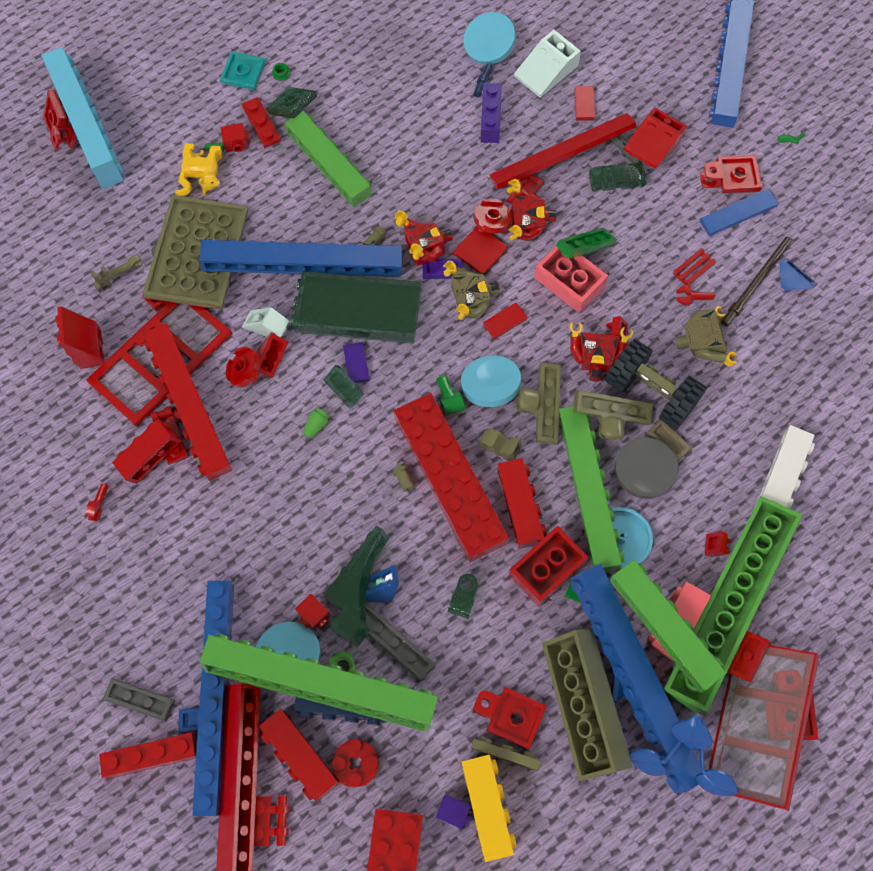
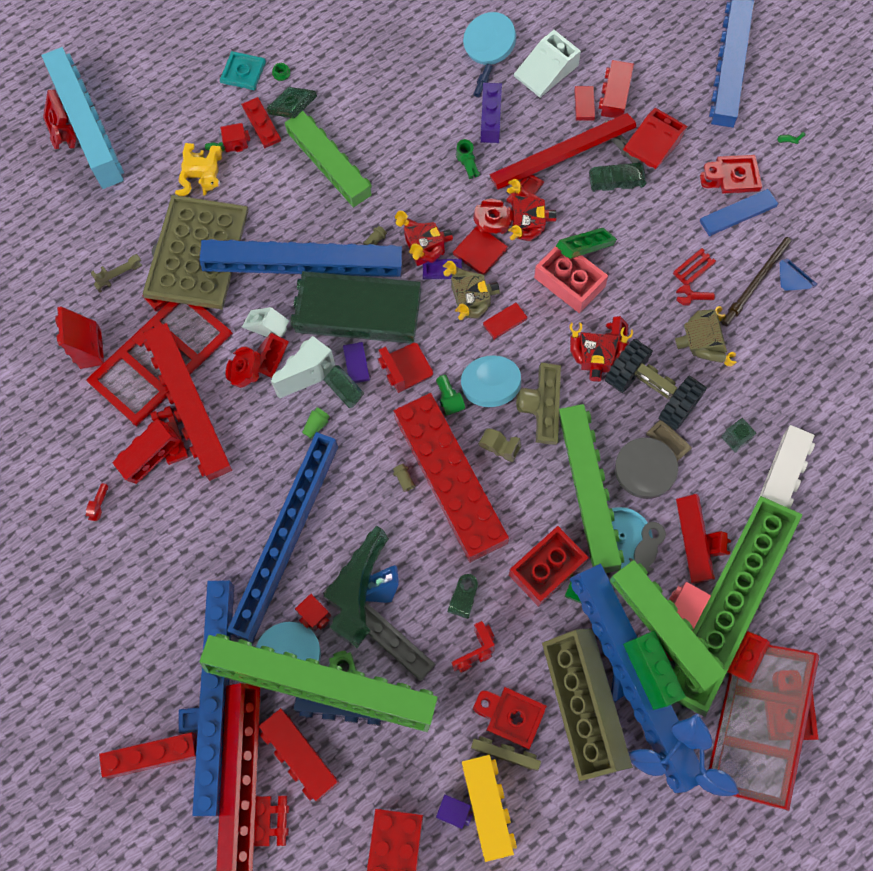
dark grey tile [102,678,175,722] -> none
red plate [332,739,379,788] -> none
red brick [497,458,547,549] -> none
olive plate [573,390,653,440] -> none
none -> blue brick [227,432,338,643]
none -> light aqua slope [271,336,336,398]
none -> red bracket [377,342,433,393]
none -> red bracket [451,621,495,673]
none -> green pin [455,139,480,179]
none -> brick [598,60,634,118]
none -> green brick [623,630,686,710]
none -> dark grey brick [629,522,666,572]
none -> red tile [676,494,715,584]
none -> clear green brick [721,418,757,453]

